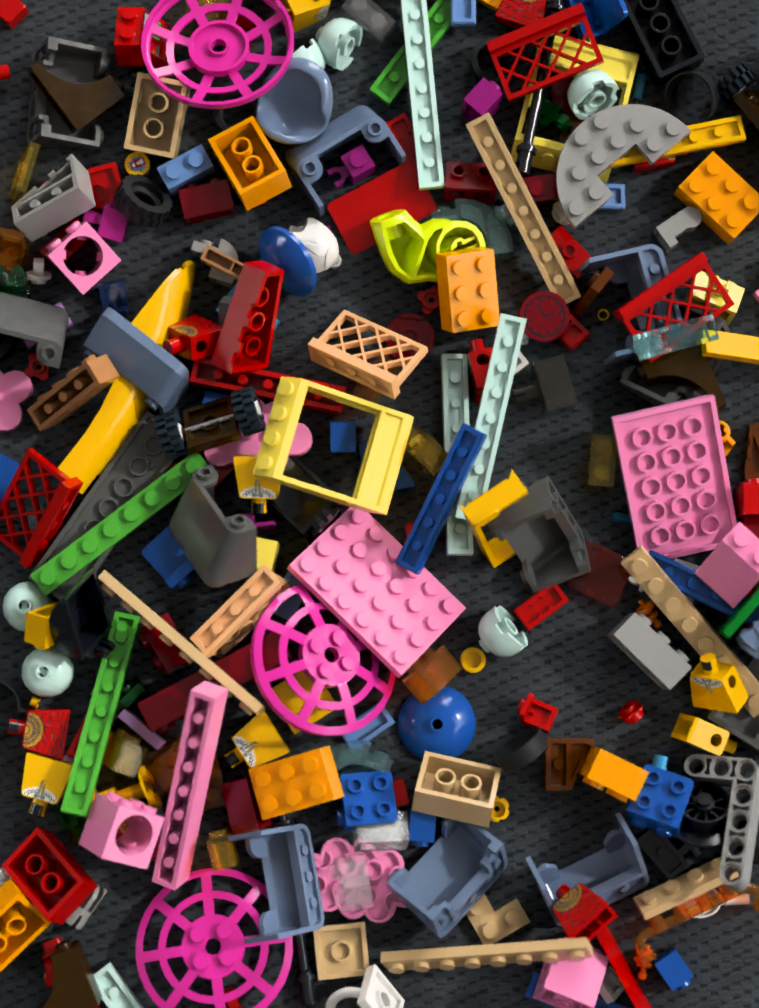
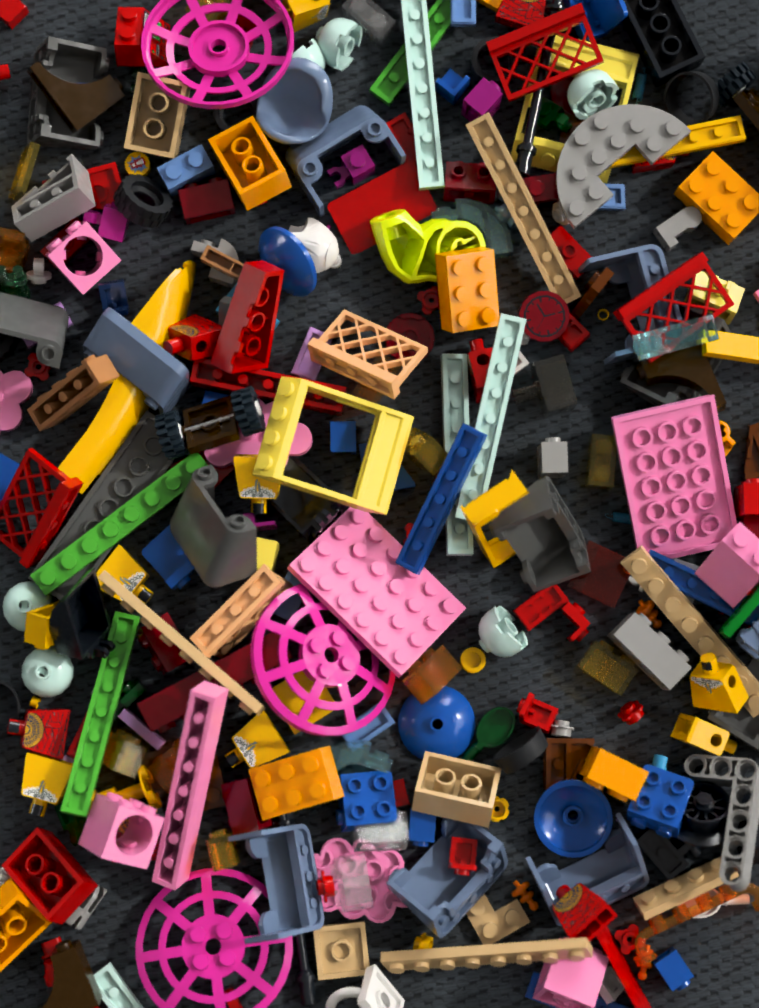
none -> yellow torso [96,544,154,605]
none -> lavender tile [291,327,333,381]
none -> red plate [316,871,335,903]
none -> yellow plate [413,932,433,950]
none -> blue panel [435,68,470,105]
none -> red bracket [448,836,478,876]
none -> dark green piece [461,707,515,761]
none -> orange hair [511,880,539,911]
none -> blue dish [534,779,613,858]
none -> light grey piece [537,437,568,478]
none -> light grey plate [550,720,574,738]
none -> red bracket [559,602,591,642]
none -> clear yellow brick [575,640,638,696]
none -> red plate [614,924,645,955]

